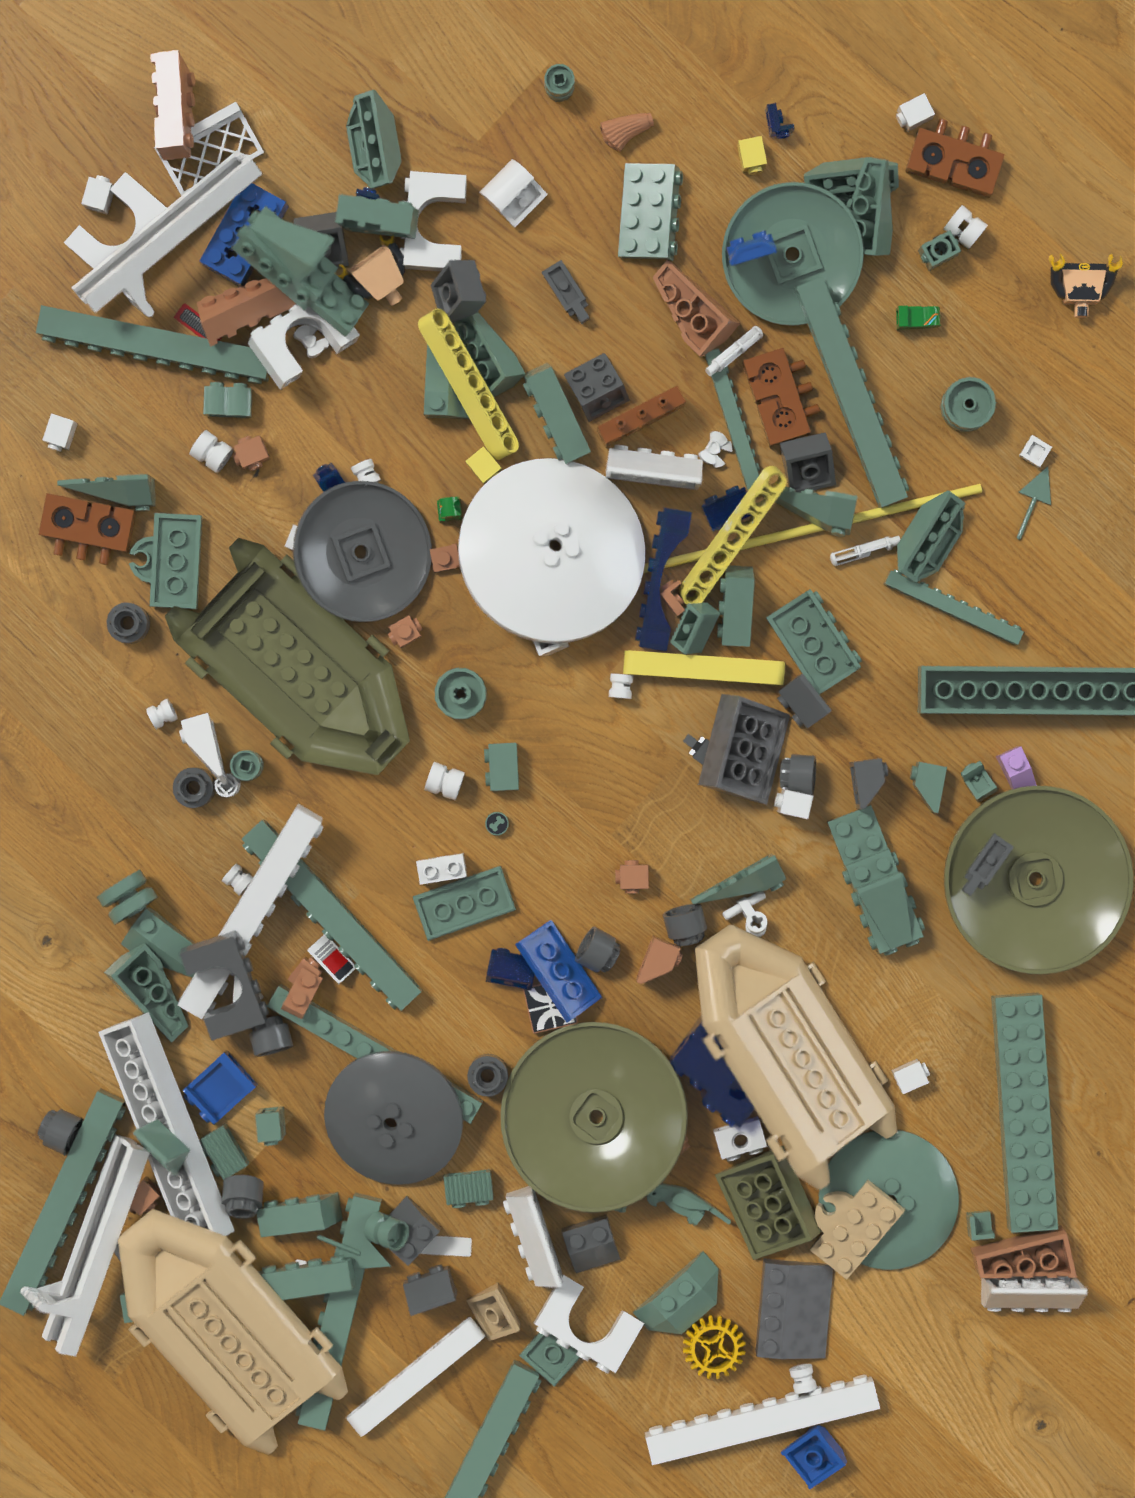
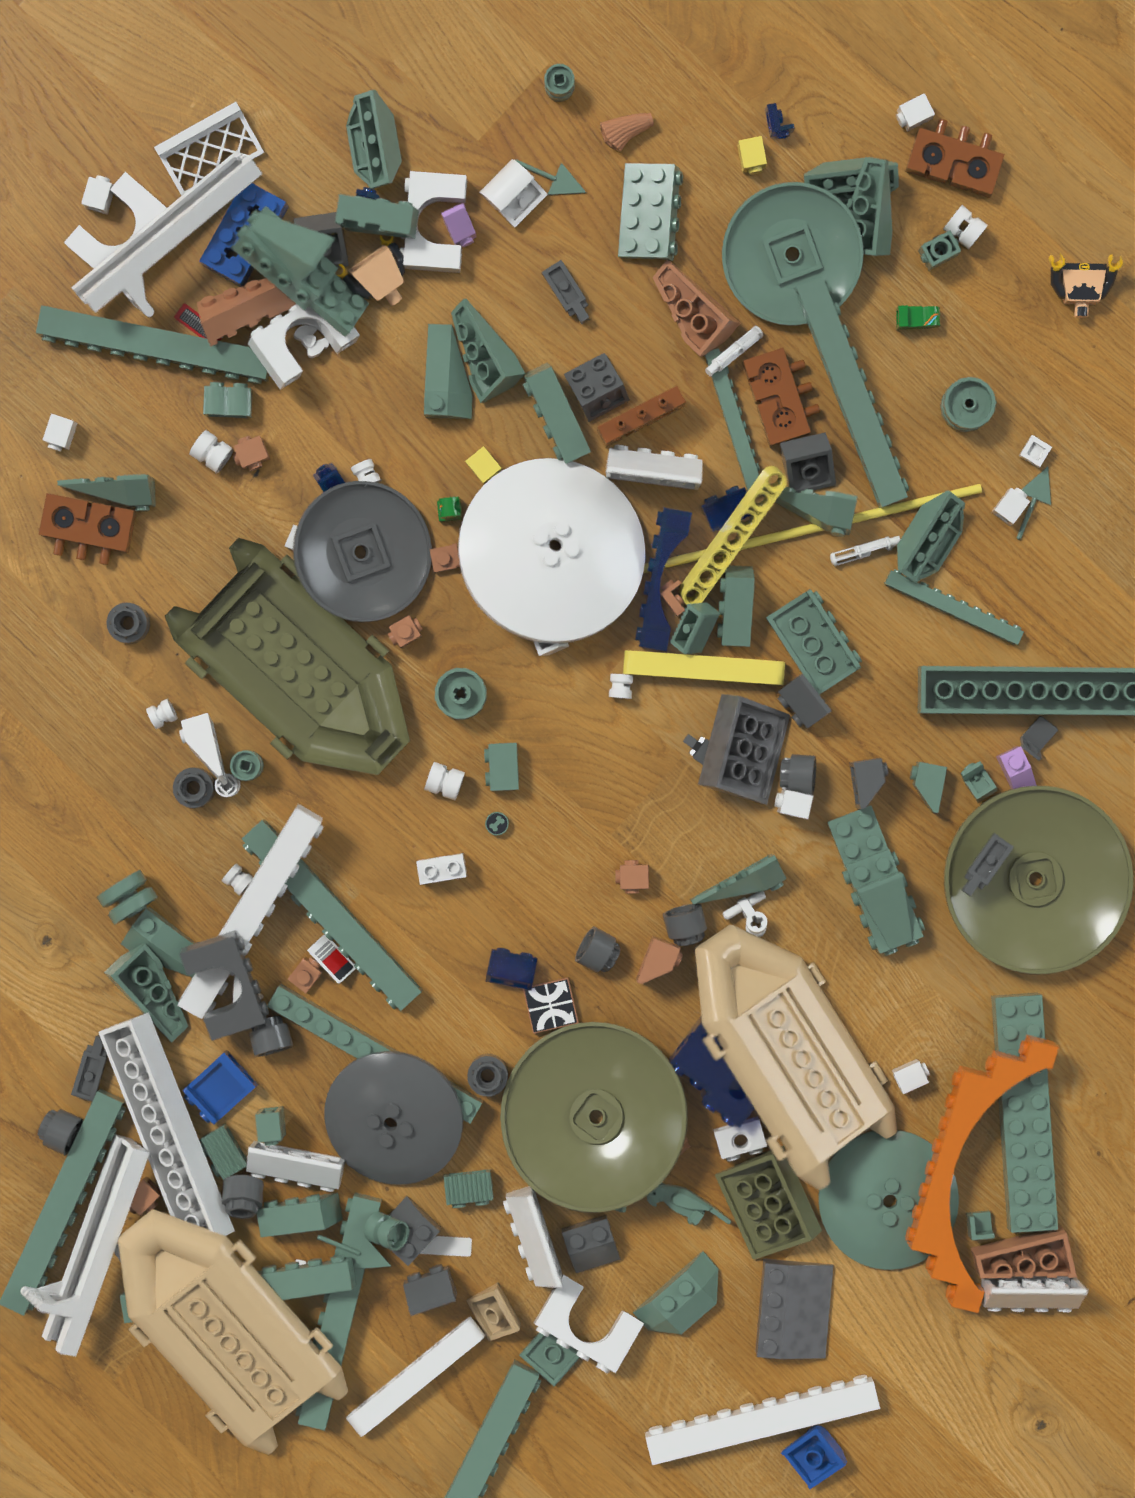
sand green plate [129,513,202,609] -> none
sand green slope [133,1119,190,1177] -> none
wedge [151,50,195,160] -> none
nougat plate [281,968,323,1019] -> none
sand green tile [413,866,516,941] -> none
light yellow beam [418,309,519,460] -> none
dark grey slope [431,260,486,323] -> none
blue tile [515,920,603,1023] -> none
yellow gear [683,1315,746,1379] -> none
white piece [698,431,733,468] -> none
blue slope [726,230,777,266] -> none
white wheel [789,1364,817,1394] -> none
tan plate [810,1180,905,1280] -> none
none -> dark grey hinge [71,1034,108,1101]
none -> white slope [246,1141,345,1192]
none -> lavender slope [442,203,477,248]
none -> sand green piece [515,159,586,195]
none -> orange arch [905,1035,1059,1313]
none -> white brick [992,488,1030,526]
none -> dark grey bracket [1020,716,1058,761]

